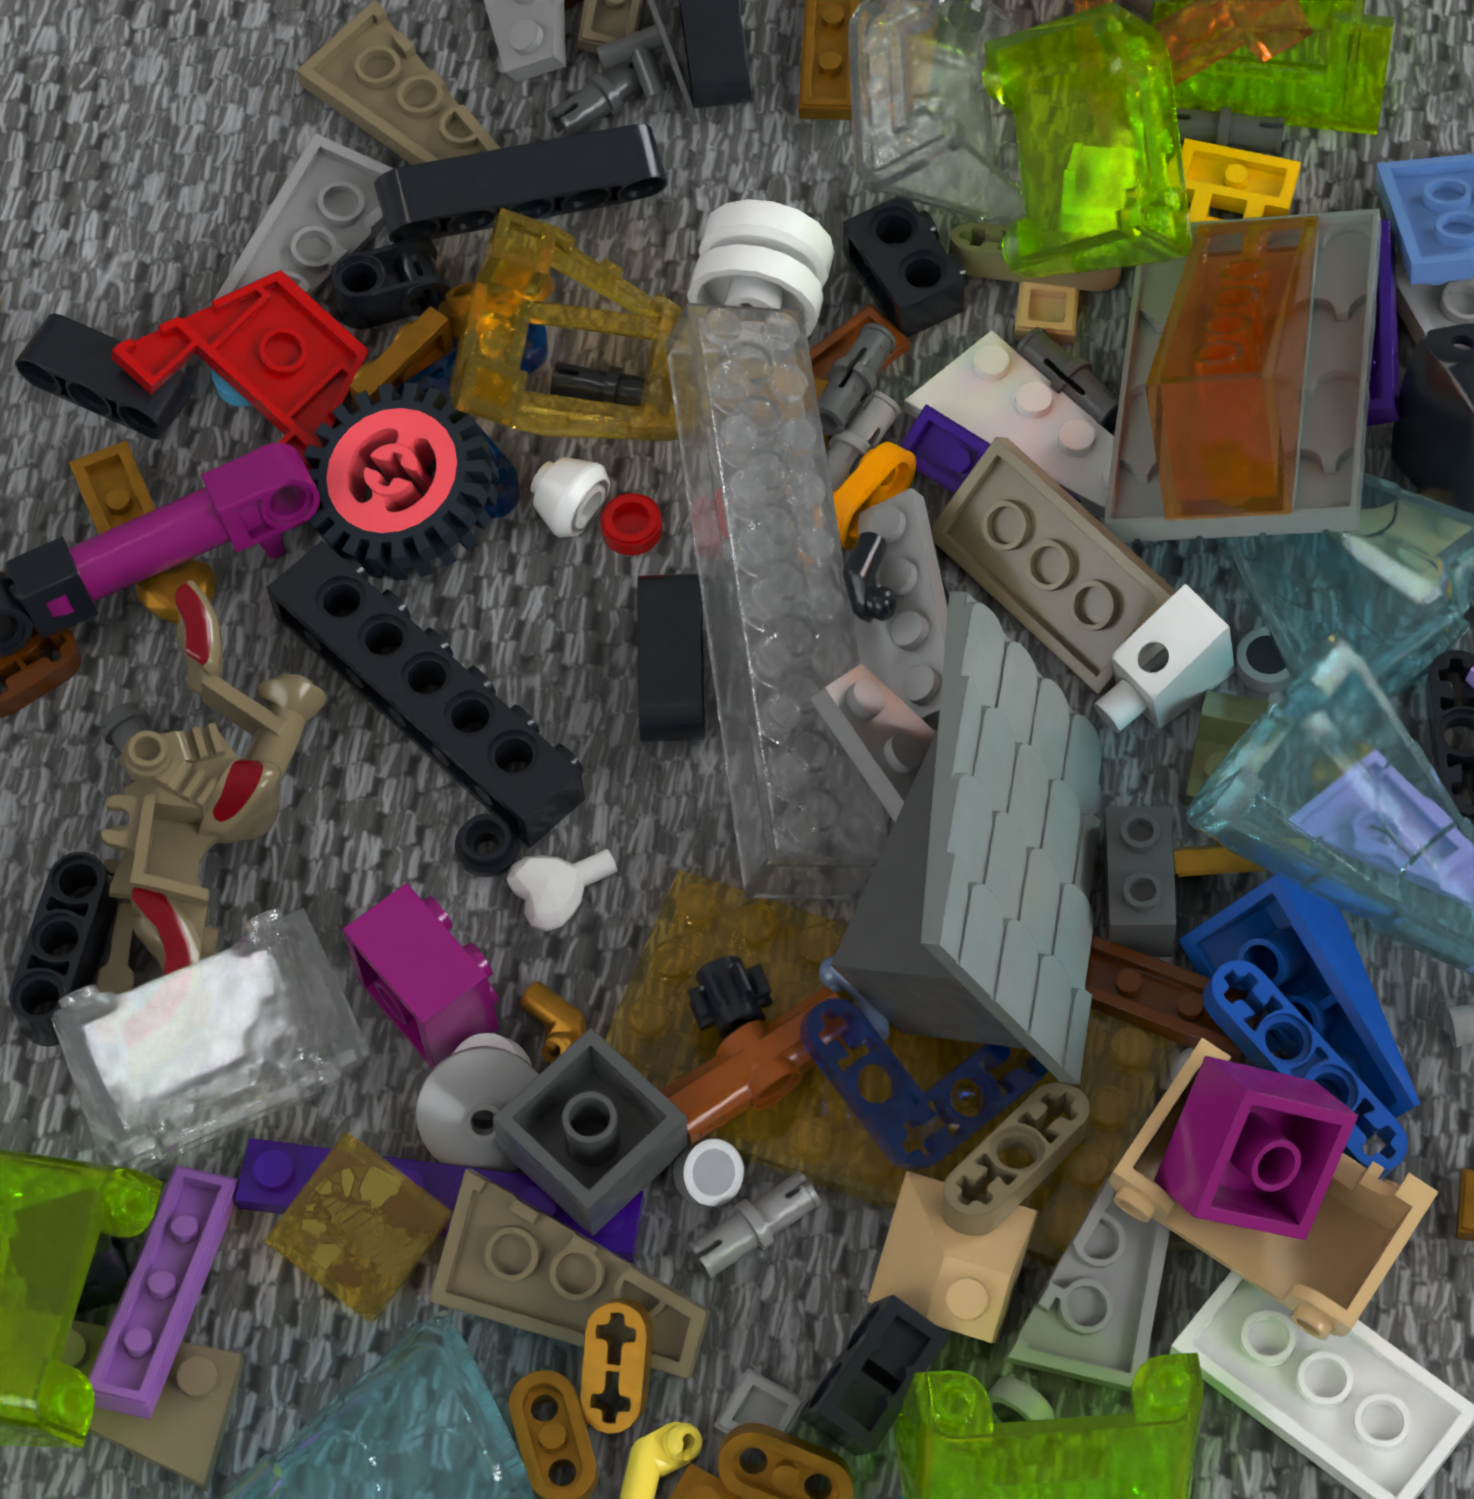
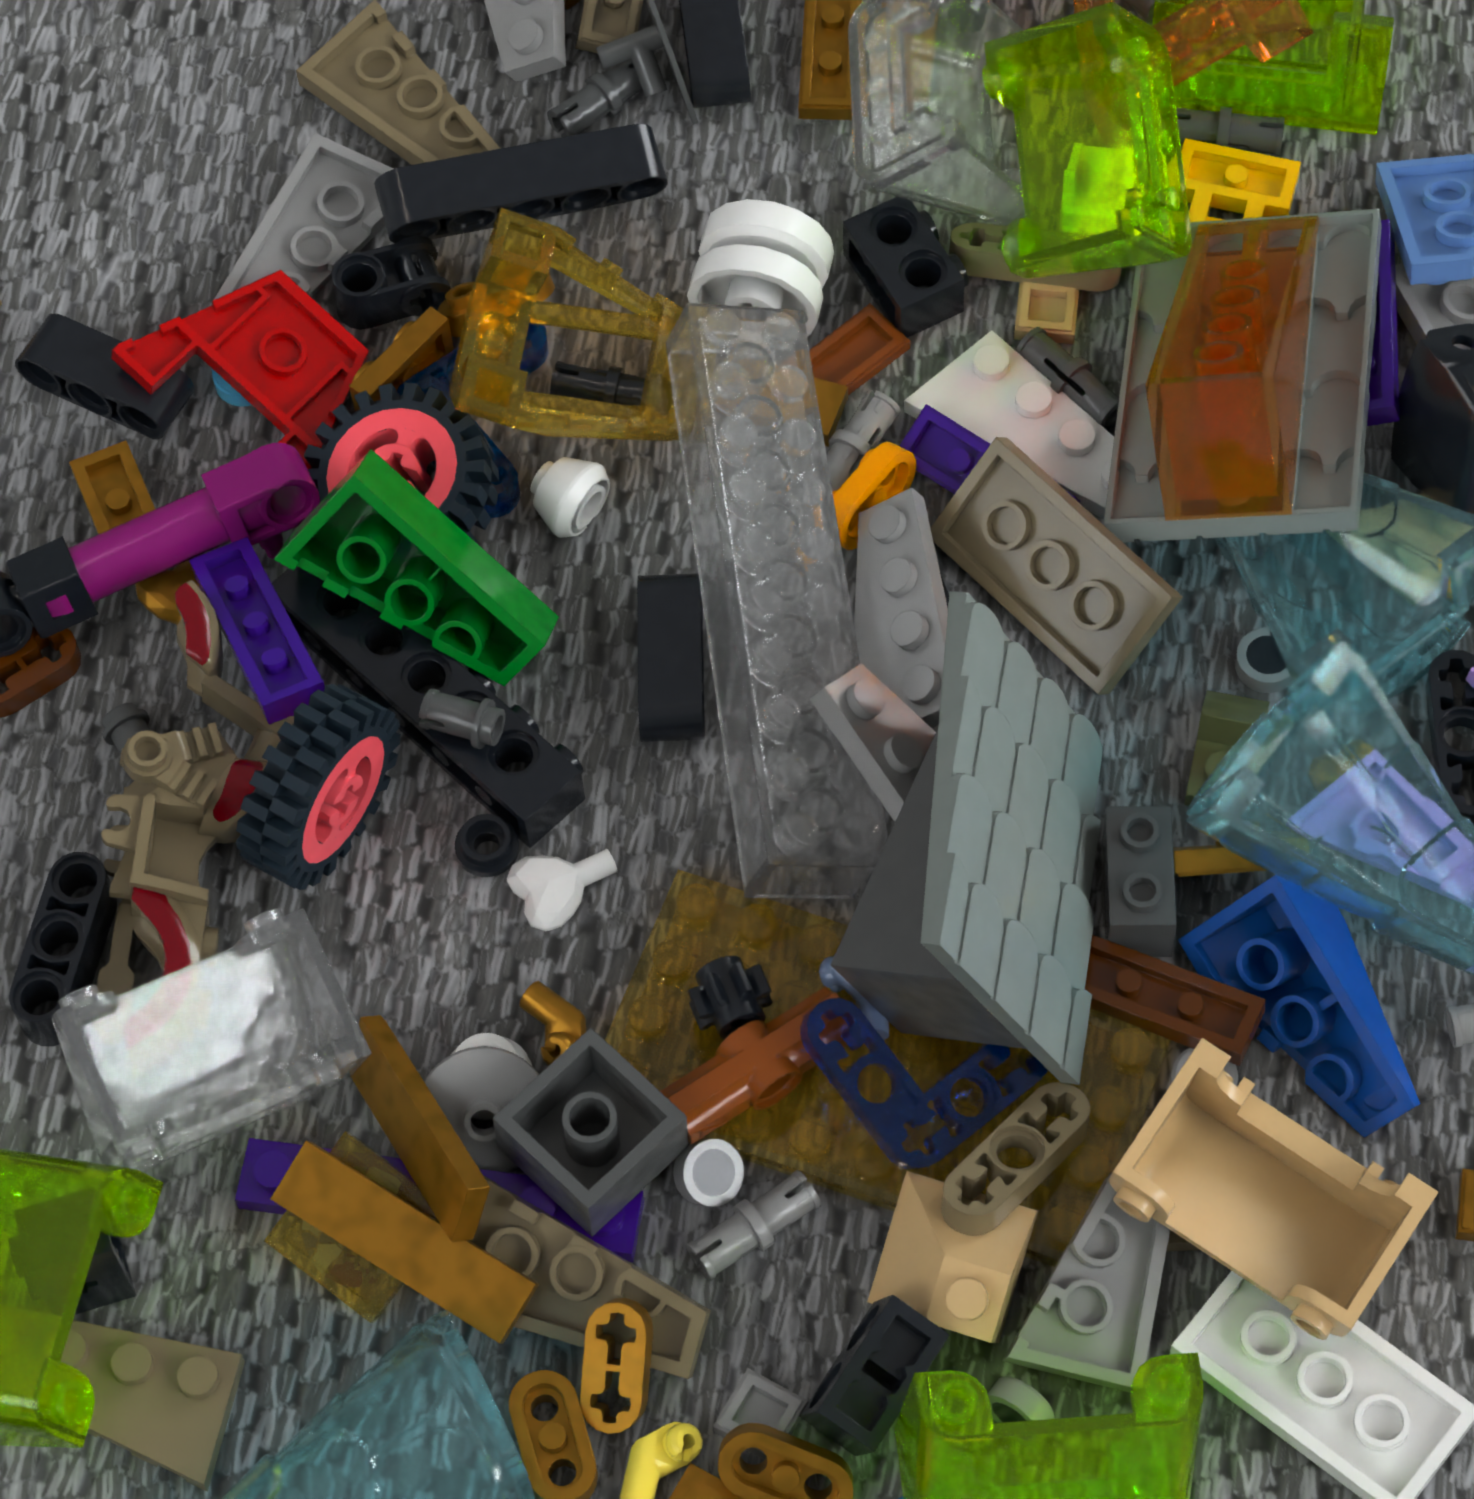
medium lavender tile [82,1165,239,1420] -> none
magenta brick [343,883,499,1069] -> none
red tile [600,493,663,556] -> none
dark grey pin [808,323,896,436] -> none
black arm [842,532,896,623] -> none
white torso [1093,584,1235,733] -> none
magenta brick [1154,1056,1358,1240] -> none
blue beam [1202,960,1408,1179] -> none
none -> dark purple plate [189,537,325,725]
none -> black wheel [236,684,401,890]
none -> pearl gold tile [270,1140,539,1344]
none -> green wedge [274,449,559,686]
none -> pearl gold tile [346,1015,490,1242]
none -> dark grey pin [419,688,506,749]

